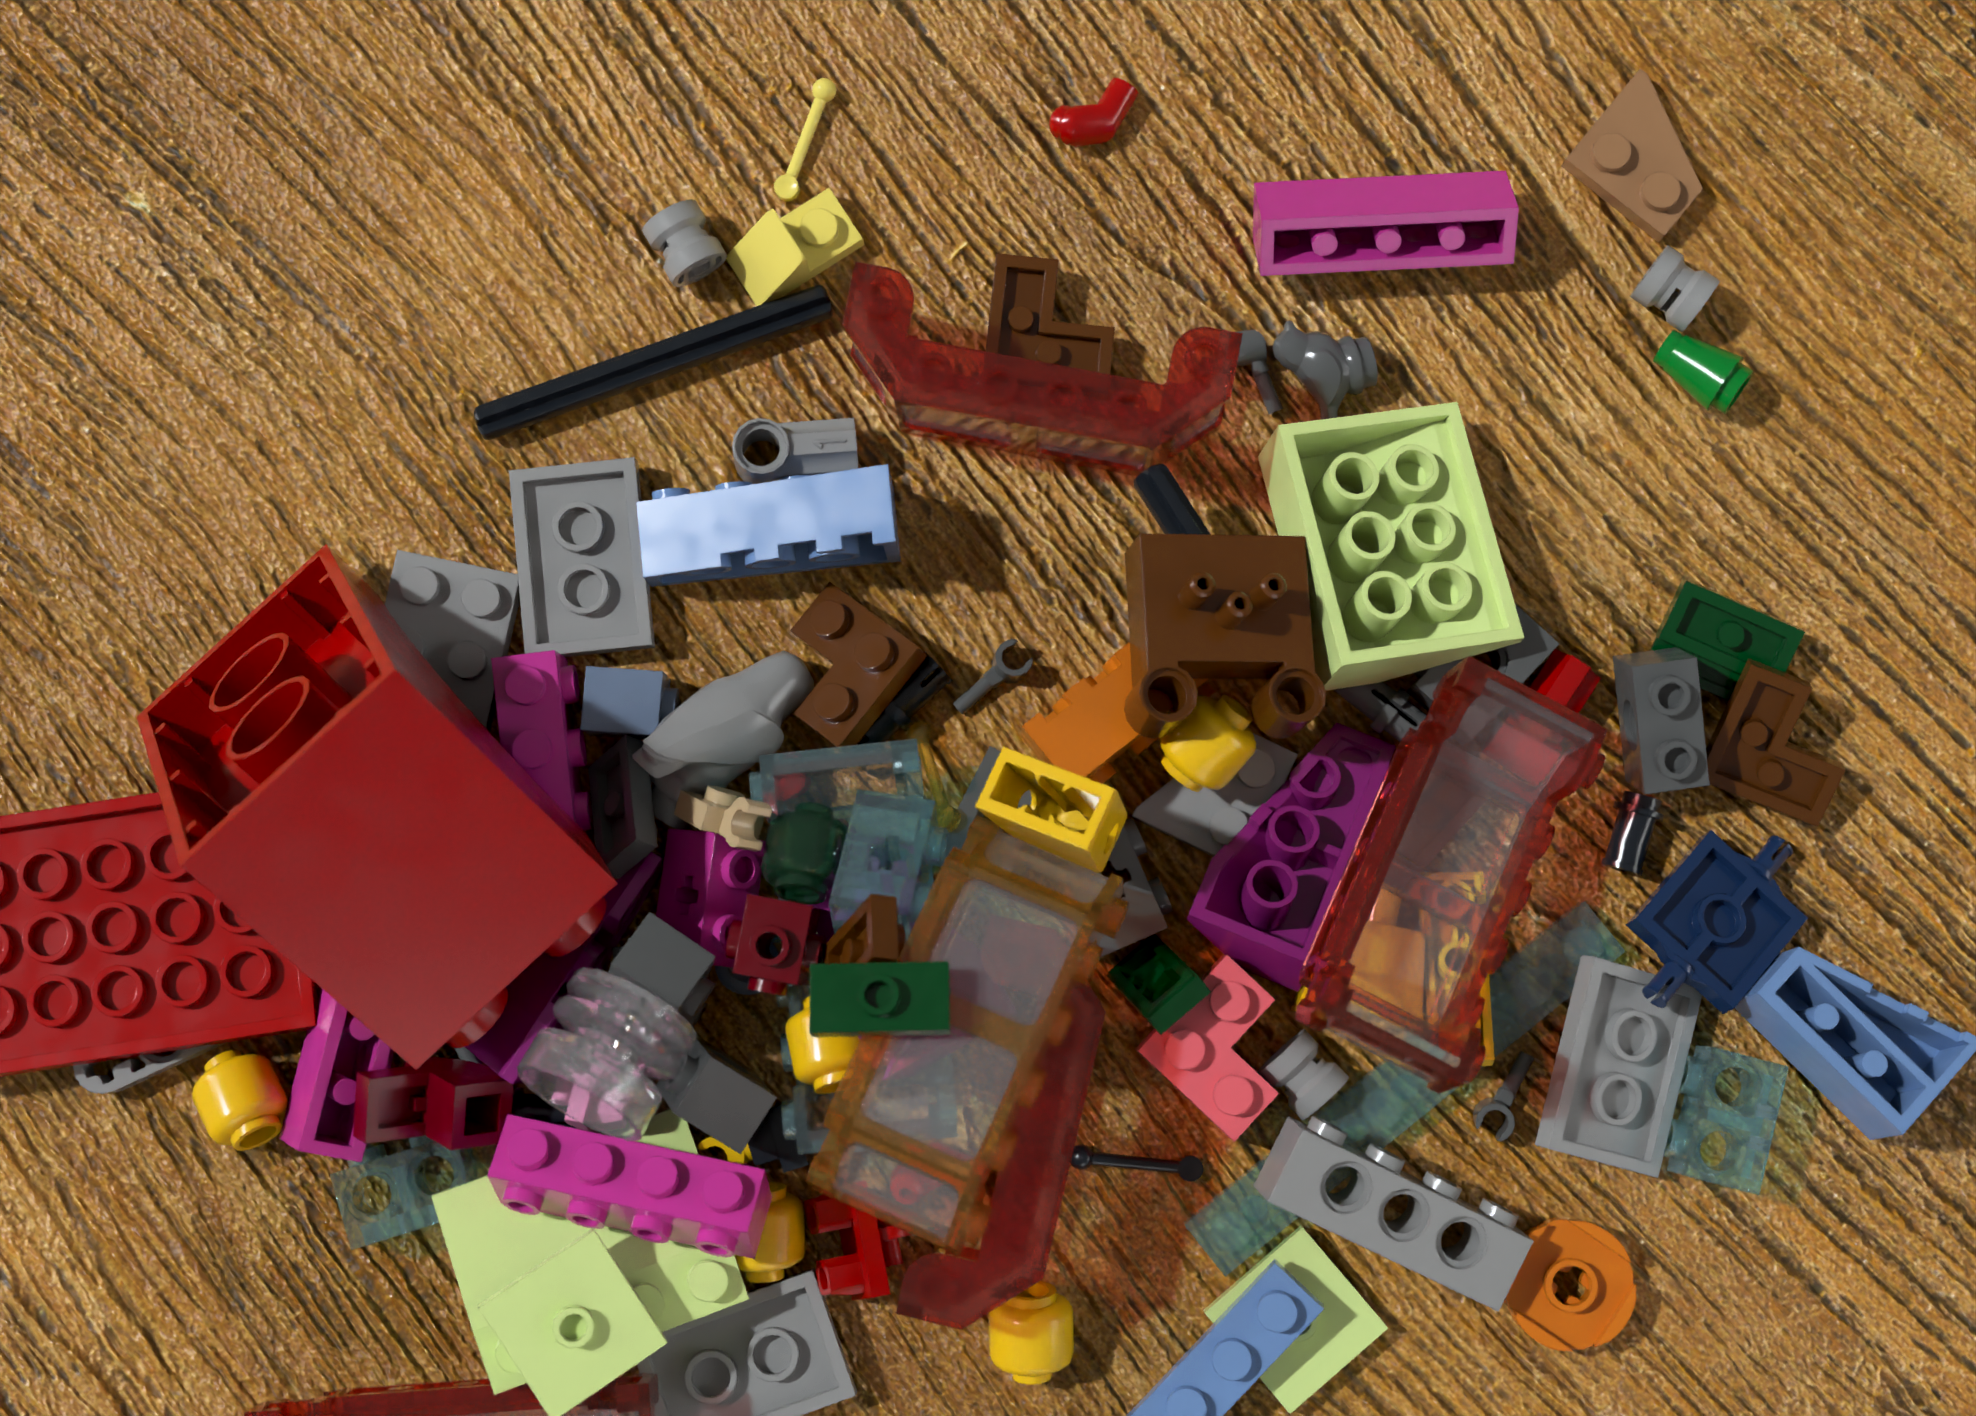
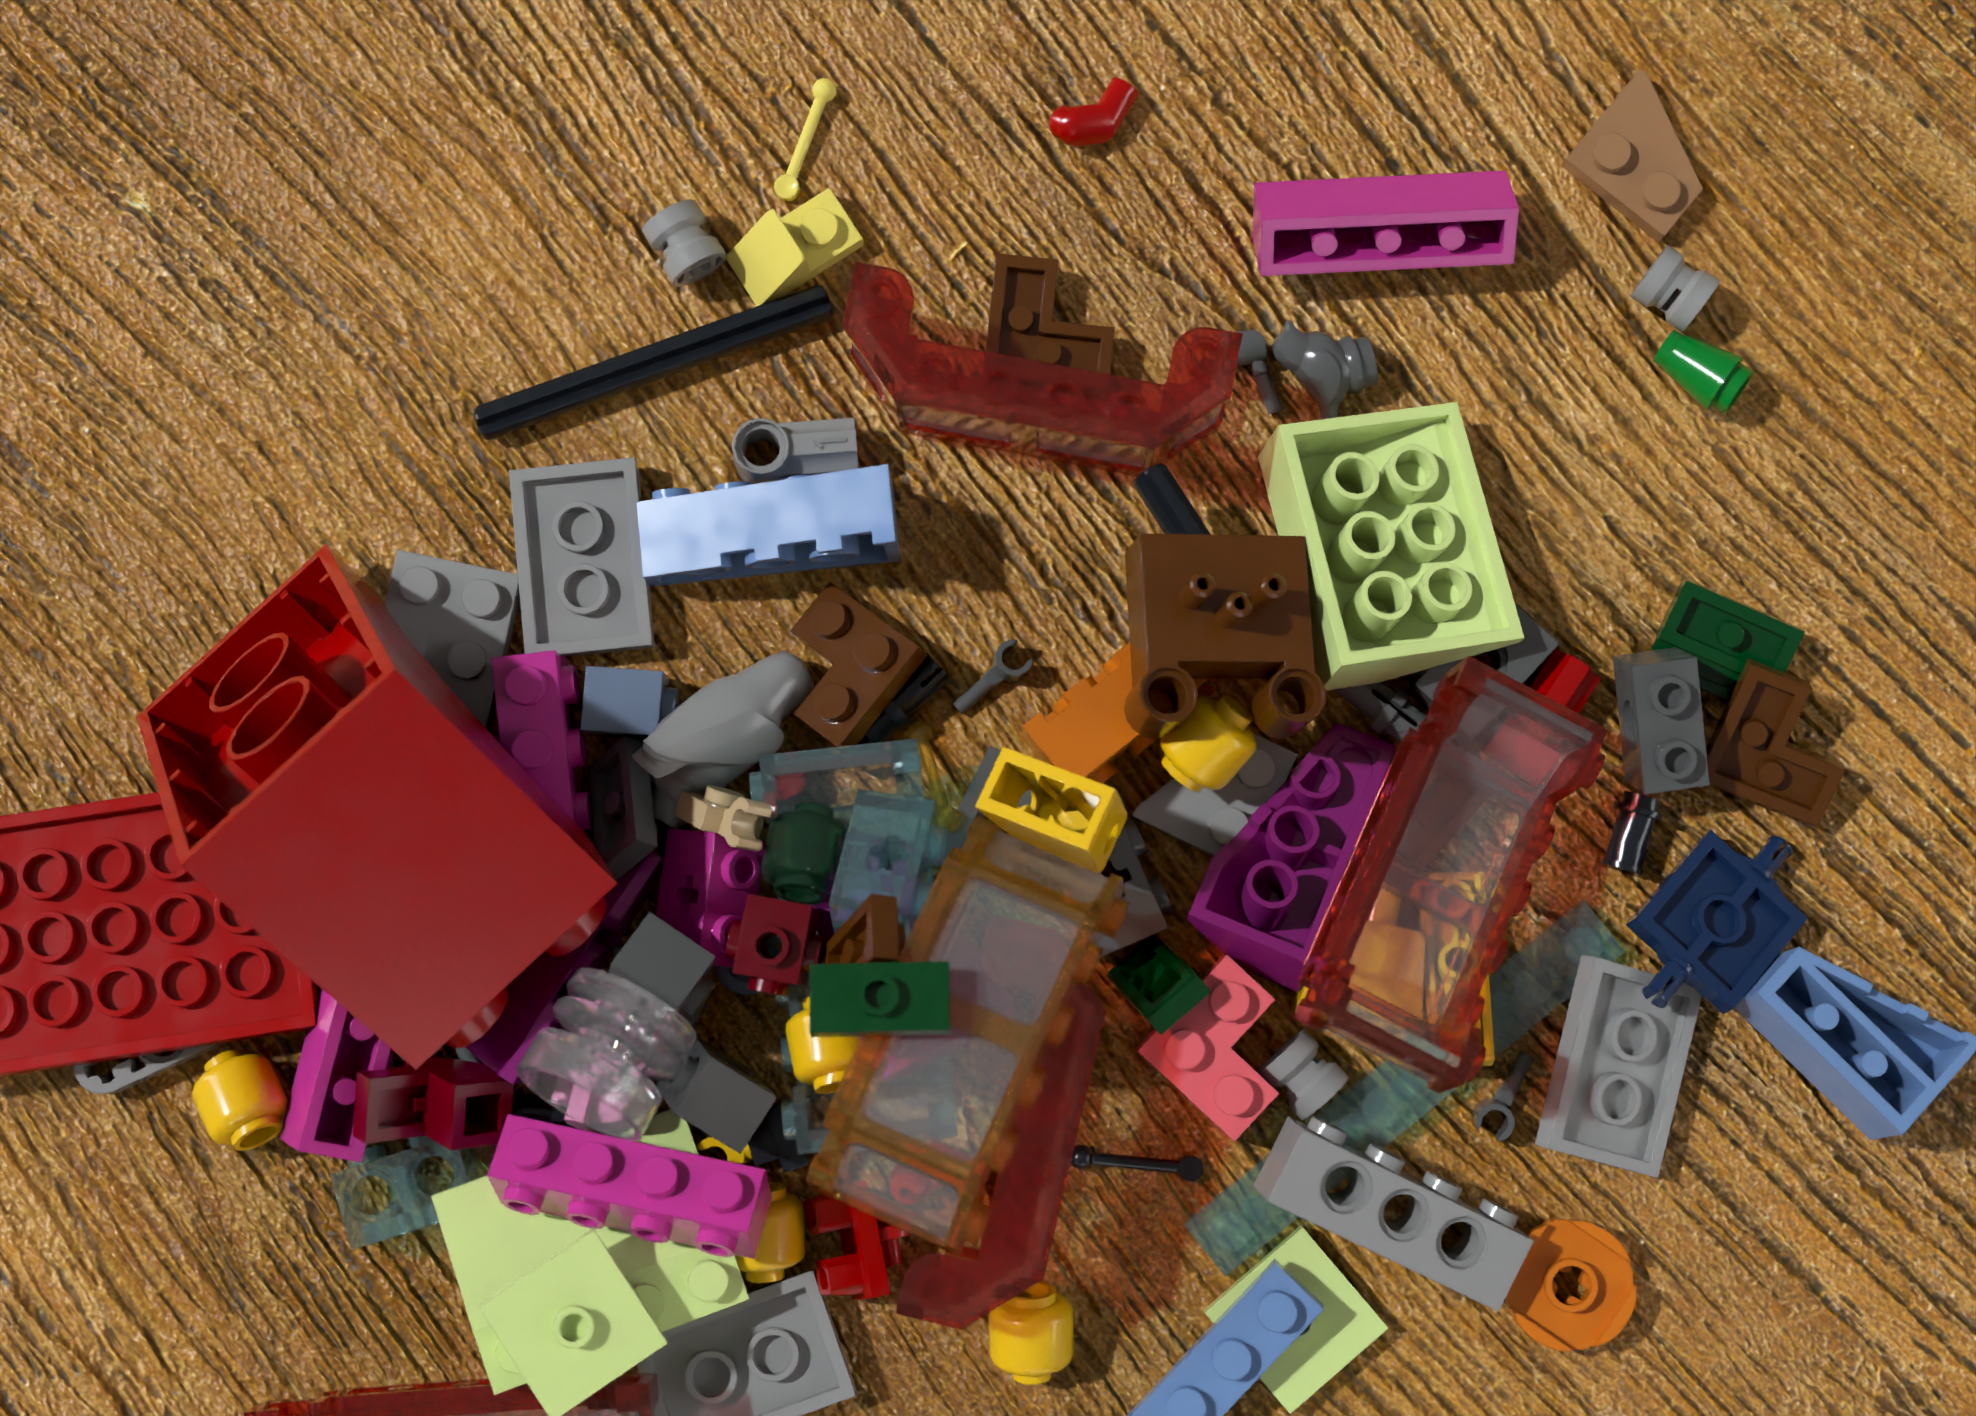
clear light blue brick [1664,1045,1789,1195] -> none

